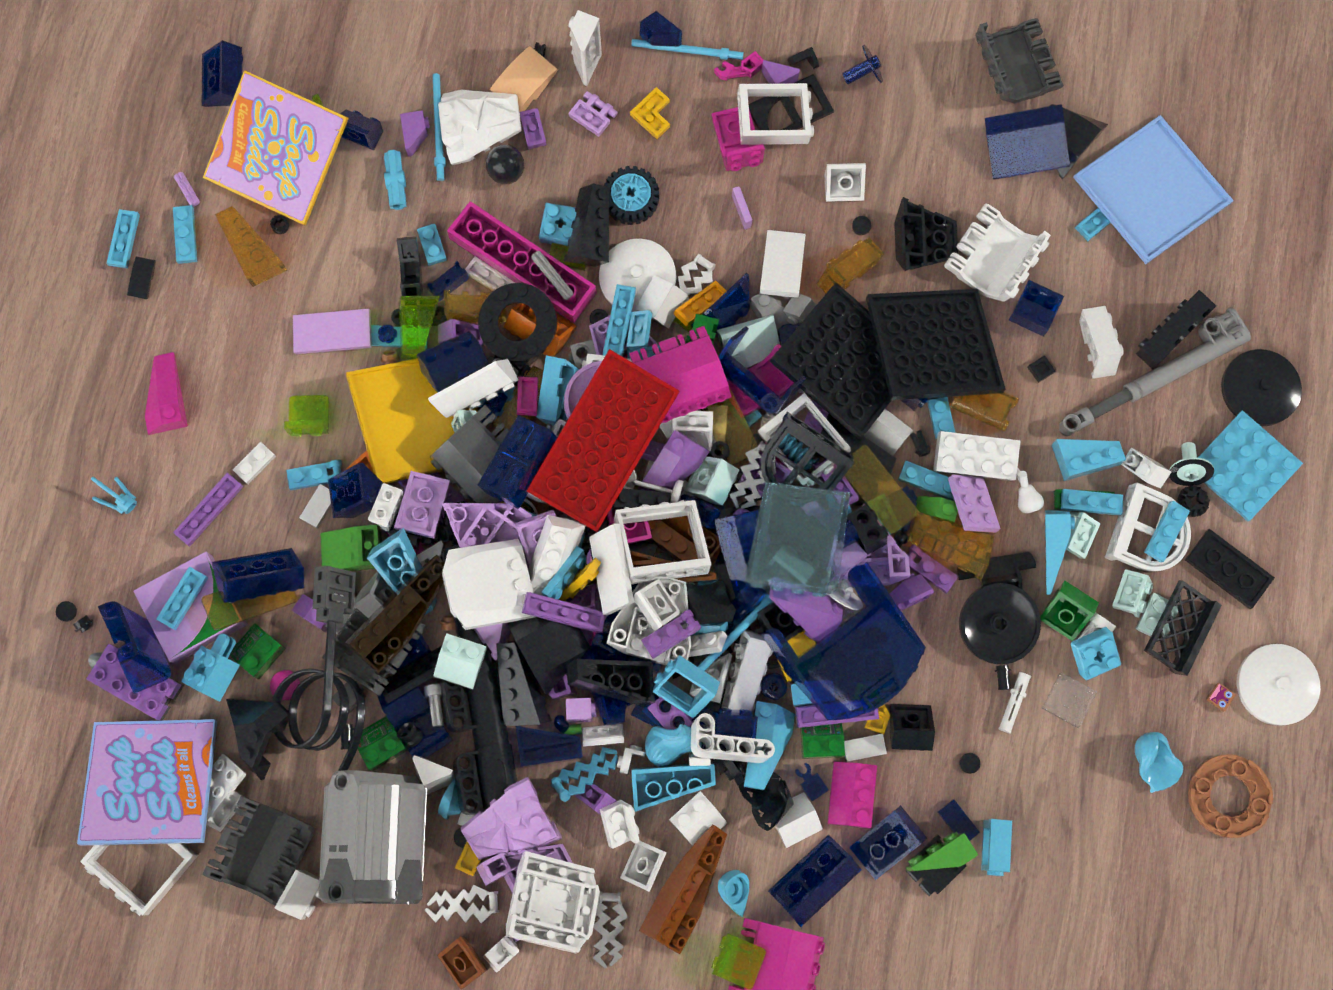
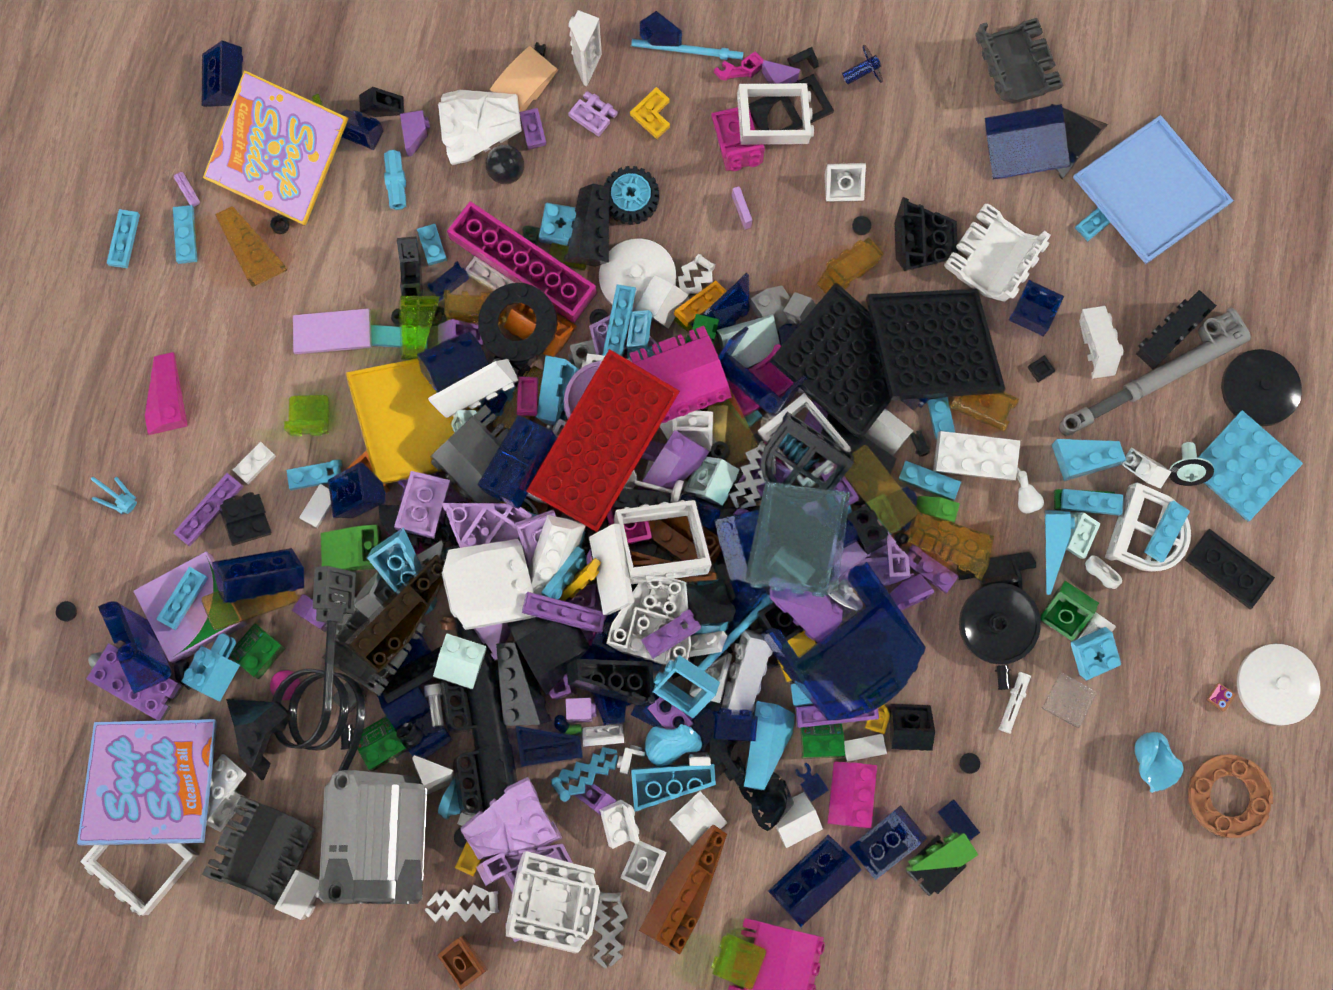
black plate [73,615,93,633] -> none
black slope [127,256,156,299] -> none
white bracket [368,483,404,532] -> none
clear blue plate [378,325,397,343] -> none
nougat plate [380,350,400,365] -> none
medium azure bar [432,73,446,181] -> none
white bracket [483,936,519,973] -> none
light grey axle [532,251,573,300] -> none
white slope [633,579,681,631] -> none
white beam [691,713,775,763] -> none
medium azure piece [718,870,749,917] -> none
white tile [760,230,806,298] -> none
clear blue head [761,673,787,700] -> none
lavender plate [948,475,1001,533] -> none
medium azure window [981,819,1012,876] -> none
light aqua bracket [1112,569,1153,618] -> none
light aqua bracket [1135,593,1178,637] -> none
black fence [1144,580,1222,676] -> none
black gear [1177,485,1210,517] -> none
none -> black arm [174,659,191,690]
none -> black plate [219,492,272,546]
none -> black slope [359,87,404,117]
none -> clear green plate [522,226,540,245]
none -> white plate [1085,555,1122,589]

